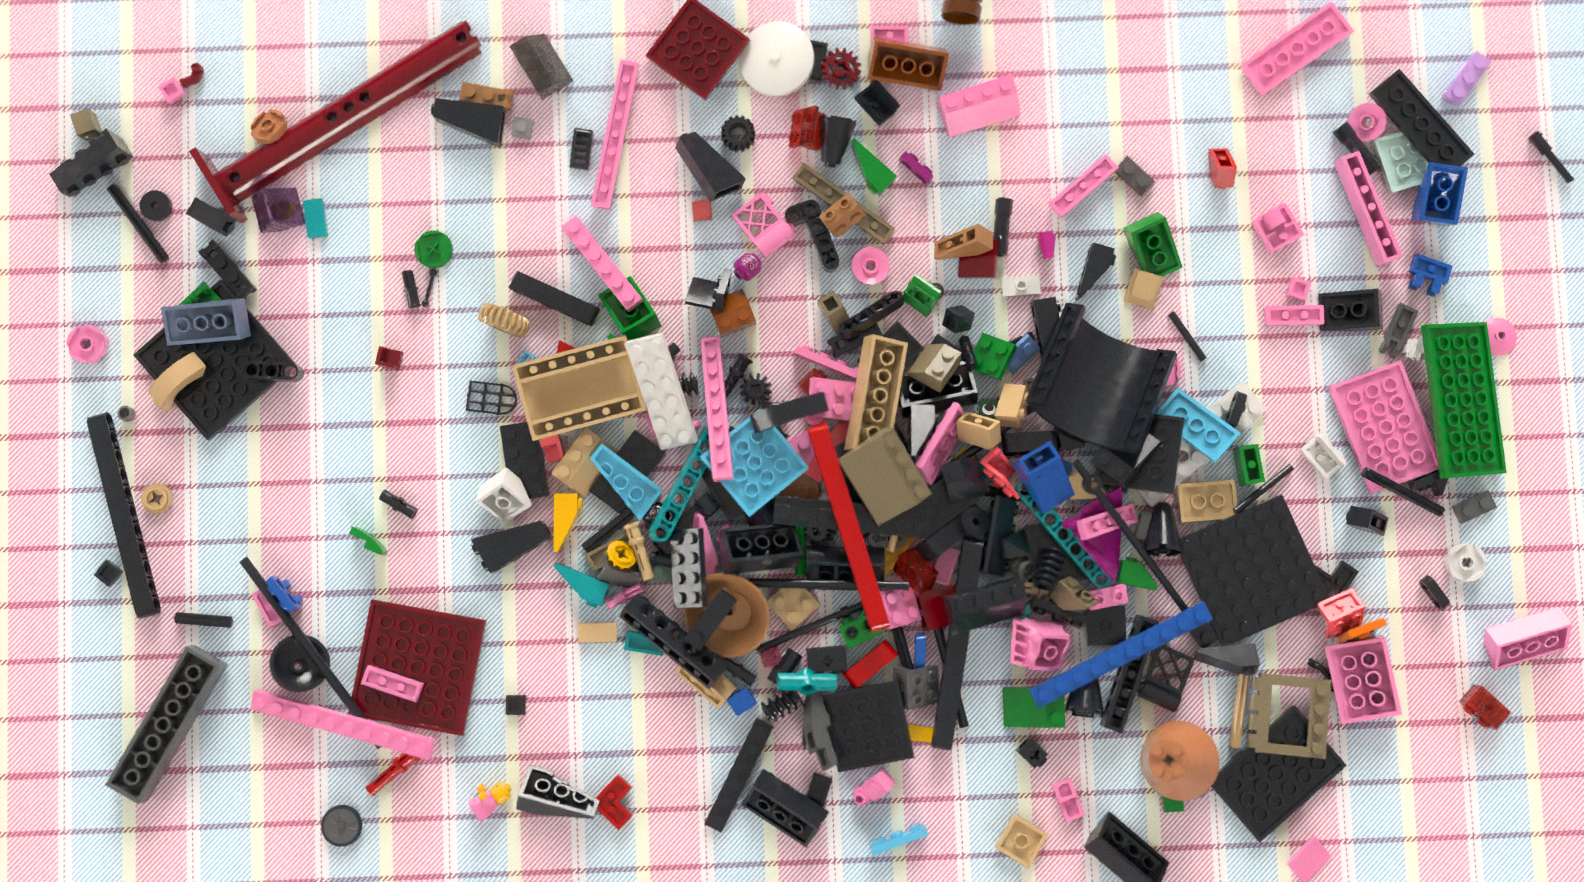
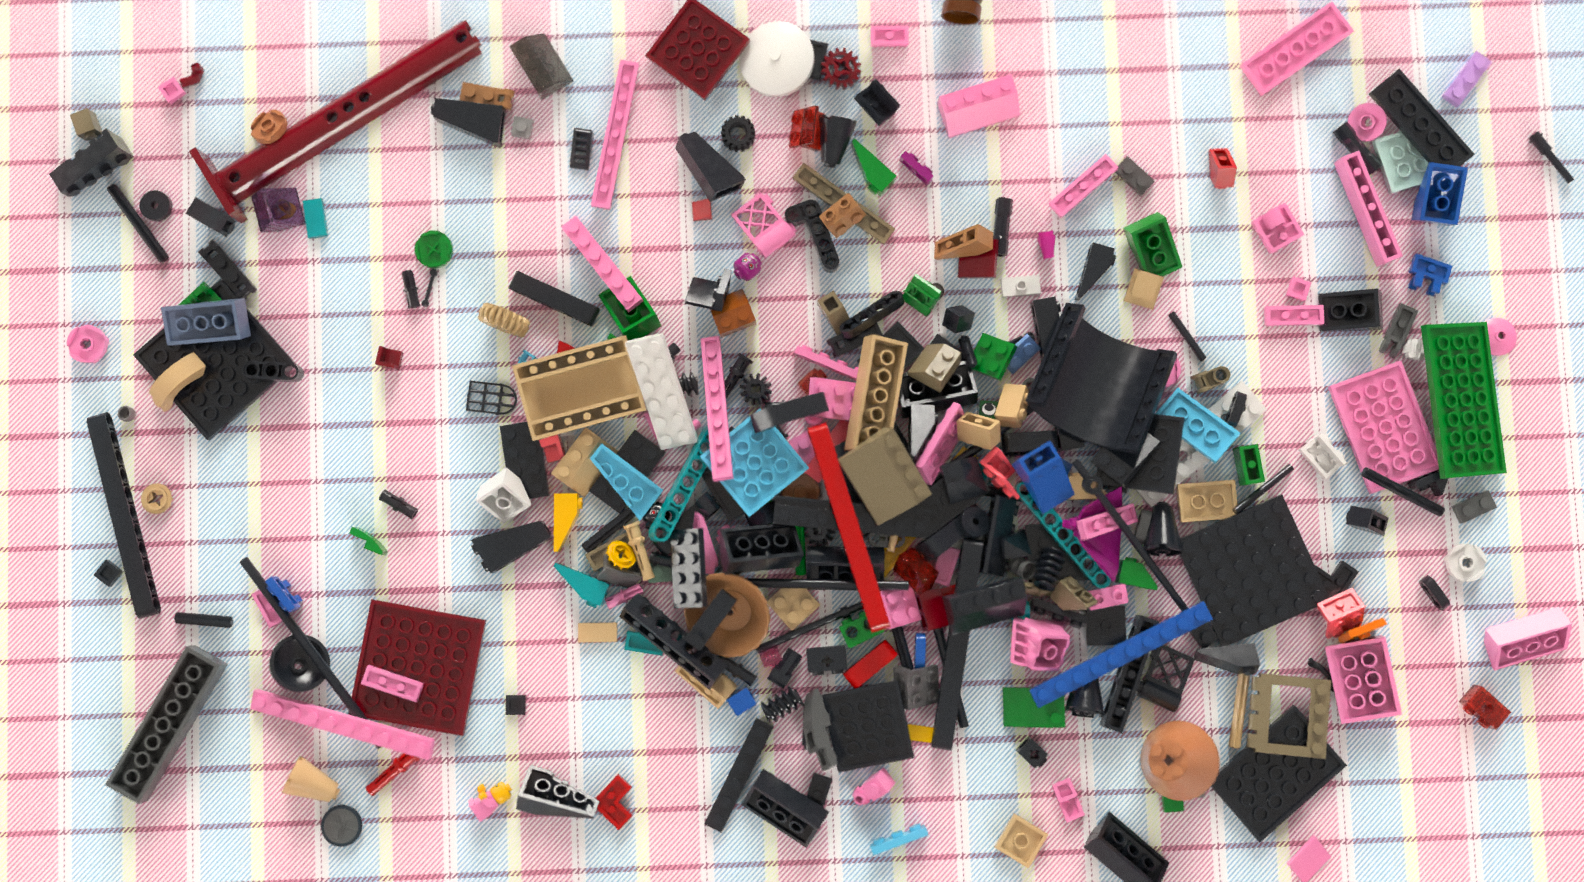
teal piece [776,669,837,695] -> none
bright pink dish [852,247,890,285] -> none
dark orange slope [867,37,949,91] -> none
none -> tan cone [281,756,340,802]
none -> dark tan piece [1190,366,1231,394]

